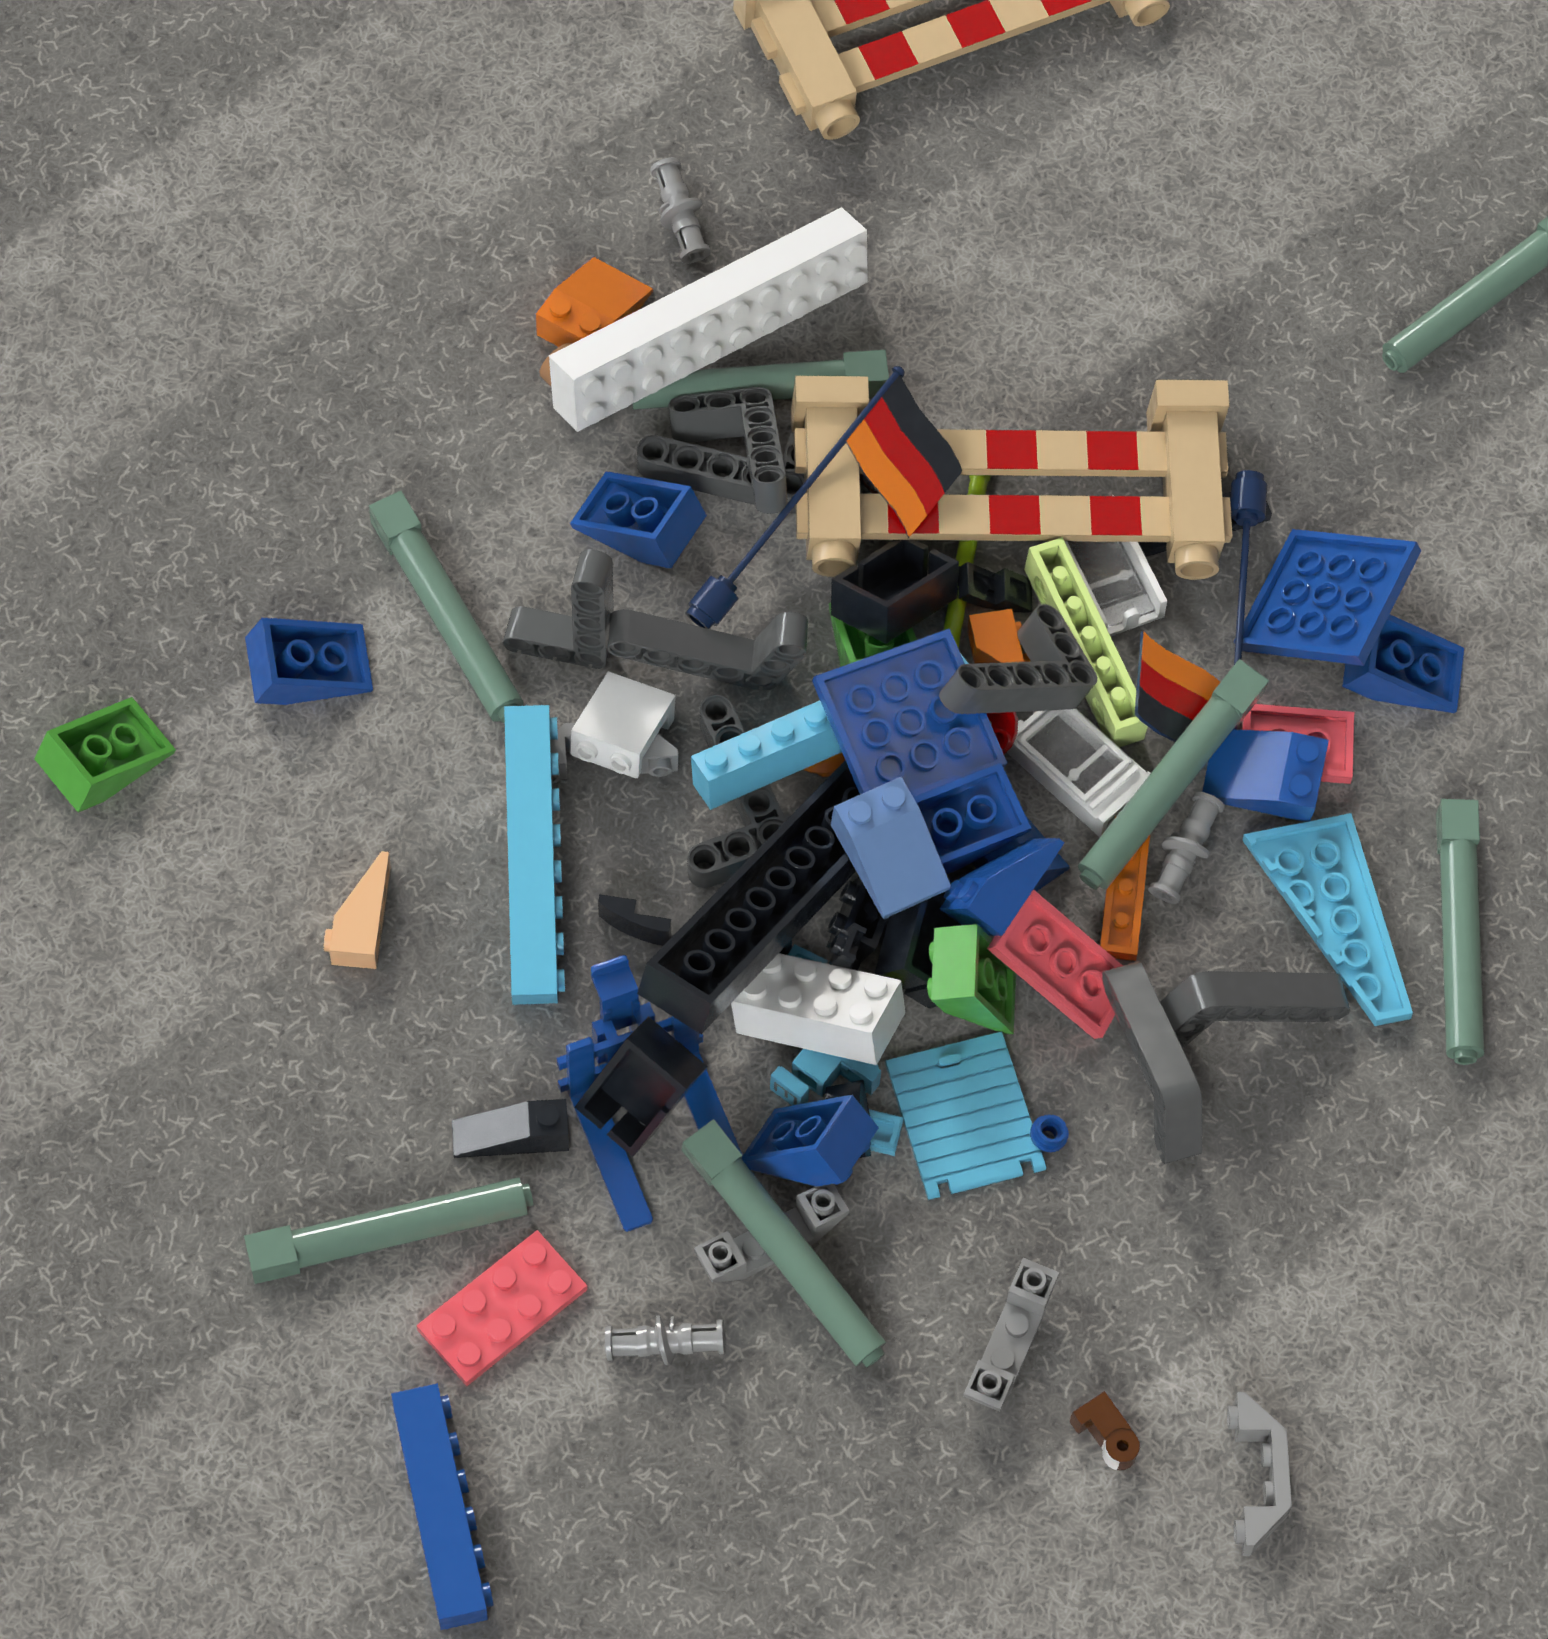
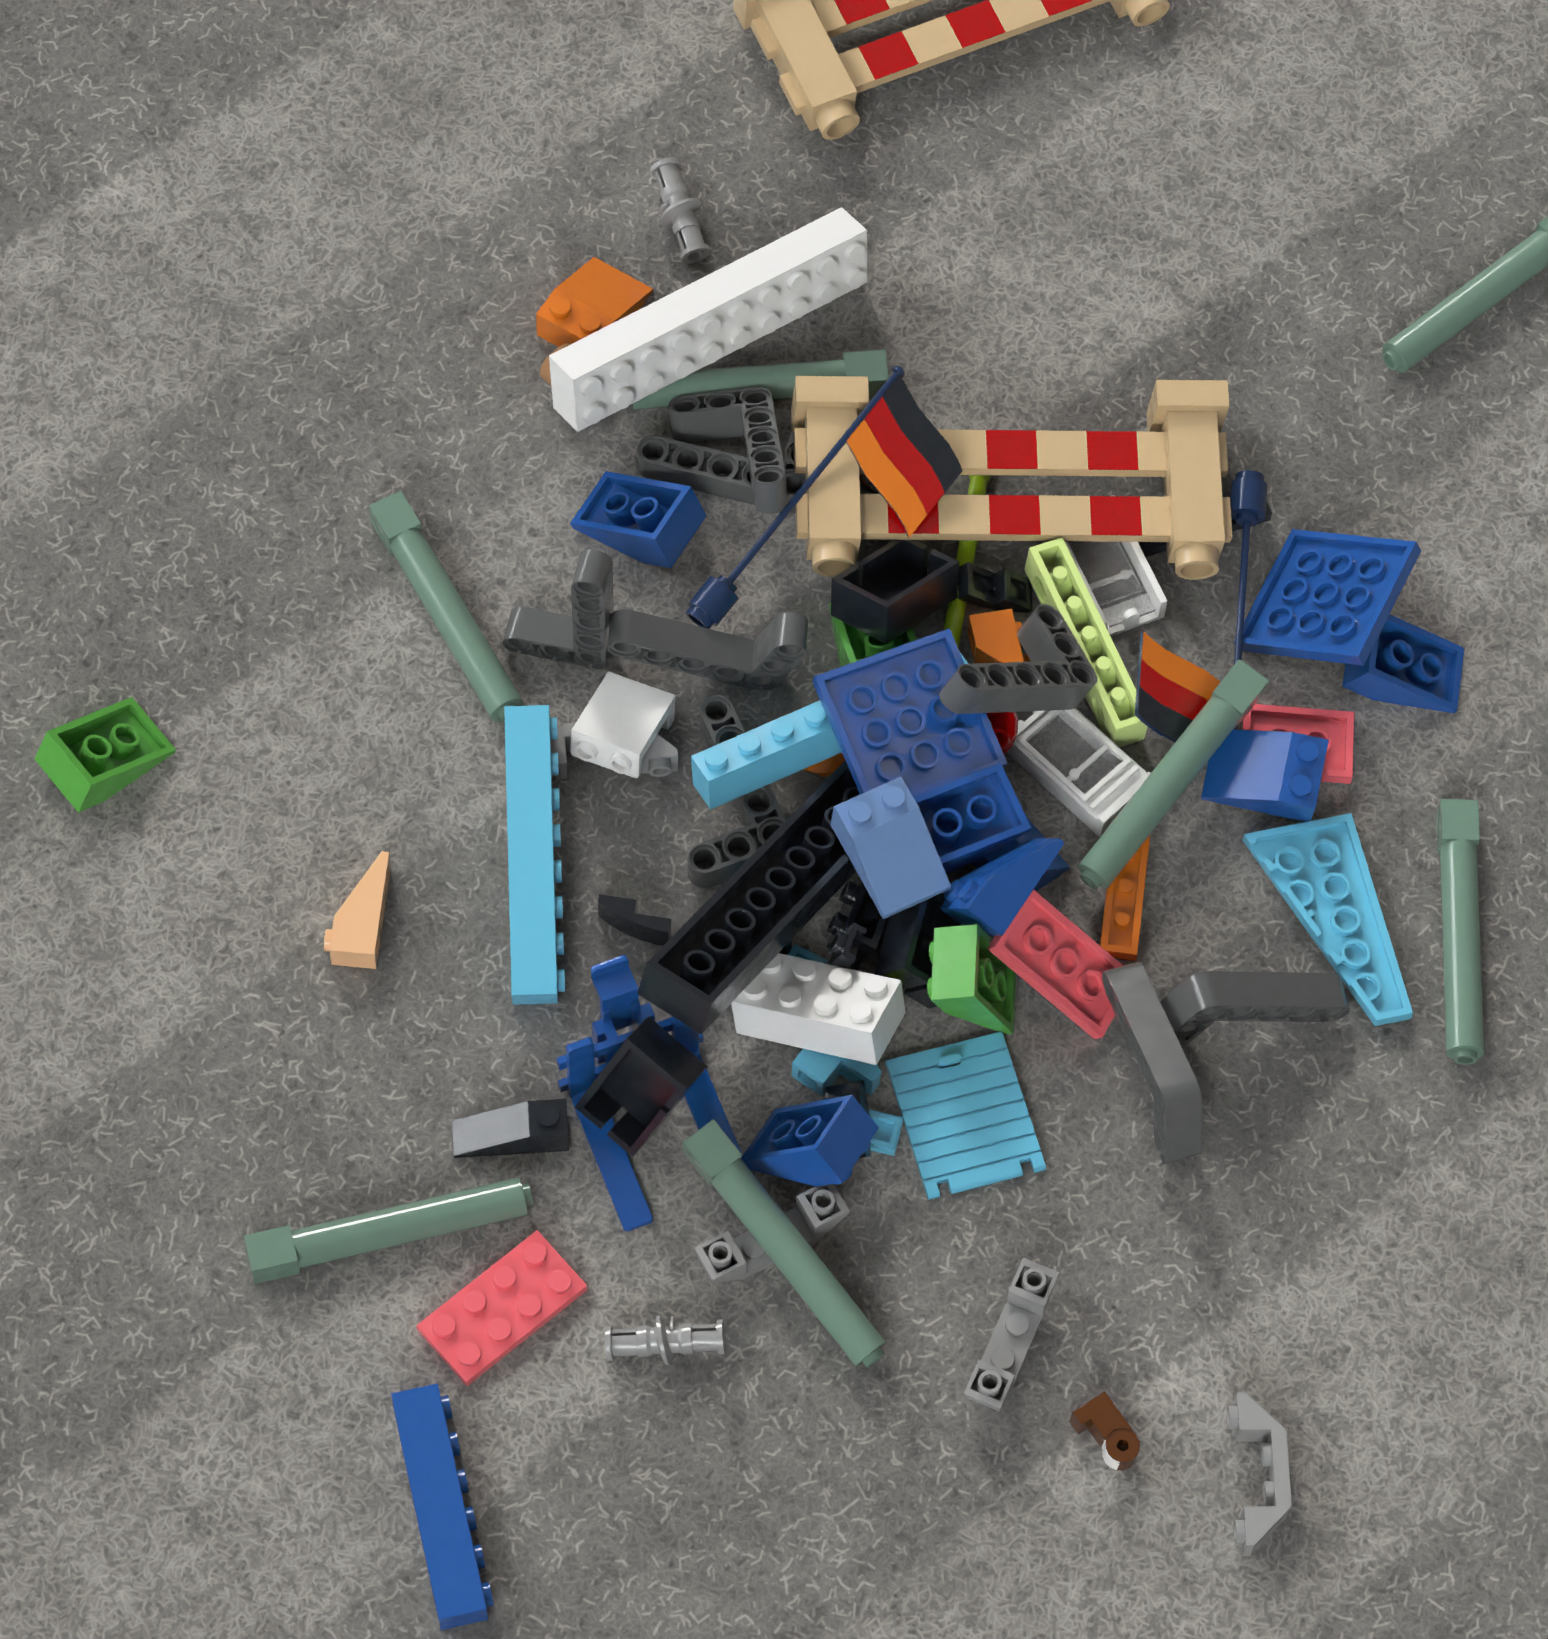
blue slope [245,617,373,705] -> none
medium azure tile [770,1066,809,1105] -> none
blue plate [1030,1115,1069,1152] -> none
light grey piece [1148,792,1225,904] -> none

